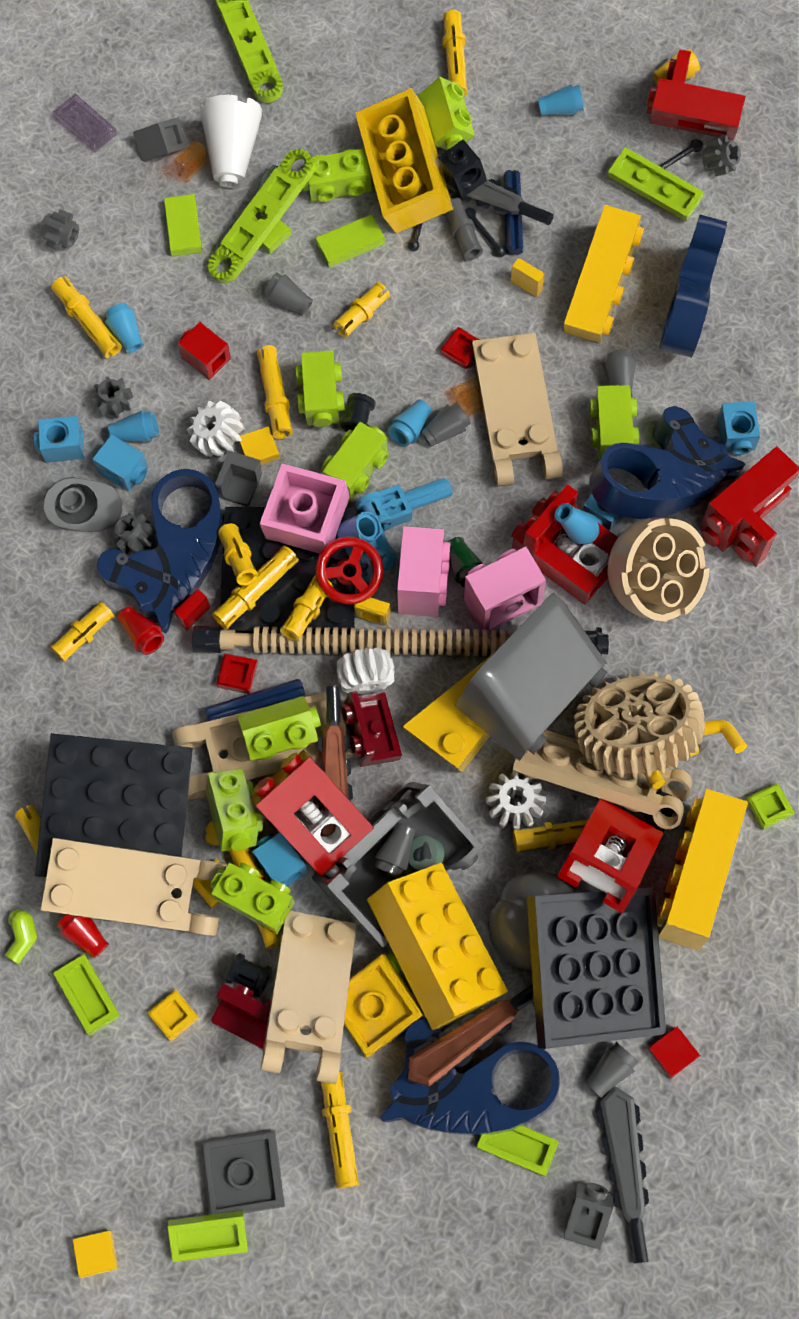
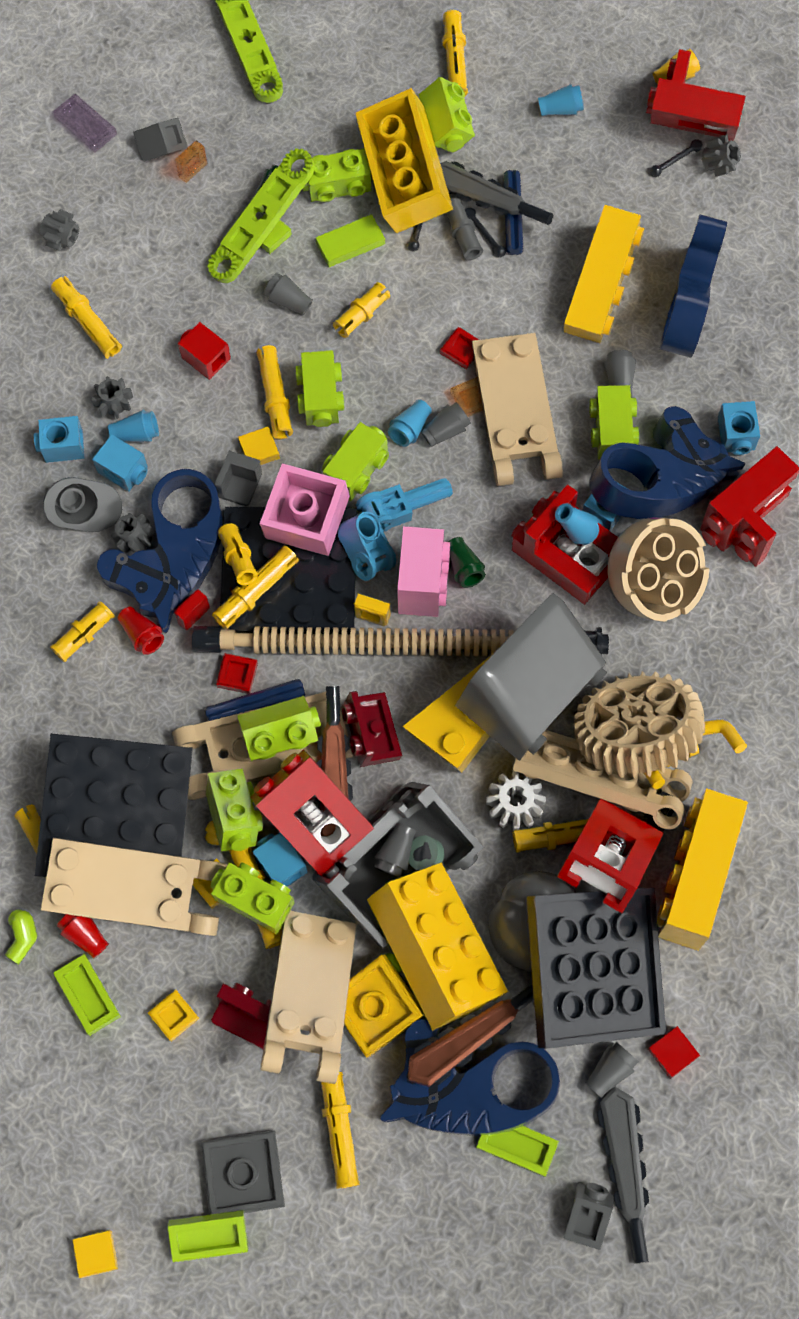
dark azure cone [104,303,144,353] -> none
lime tile [164,194,203,257] -> none
white gear [186,401,245,458] -> none
white cone [200,95,262,188] -> none
black bush [226,953,272,997] -> none
yellow pin [280,575,333,642] -> none
red piece [315,537,383,605] -> none
white gear [337,647,395,695] -> none
black bush [340,393,376,432] -> none
black brick [438,139,487,198] -> none
bright pink brick [464,547,546,632] -> none
yellow tile [511,258,545,298] -> none
lime plate [608,147,704,222] -> none
lime tile [746,783,795,830] -> none

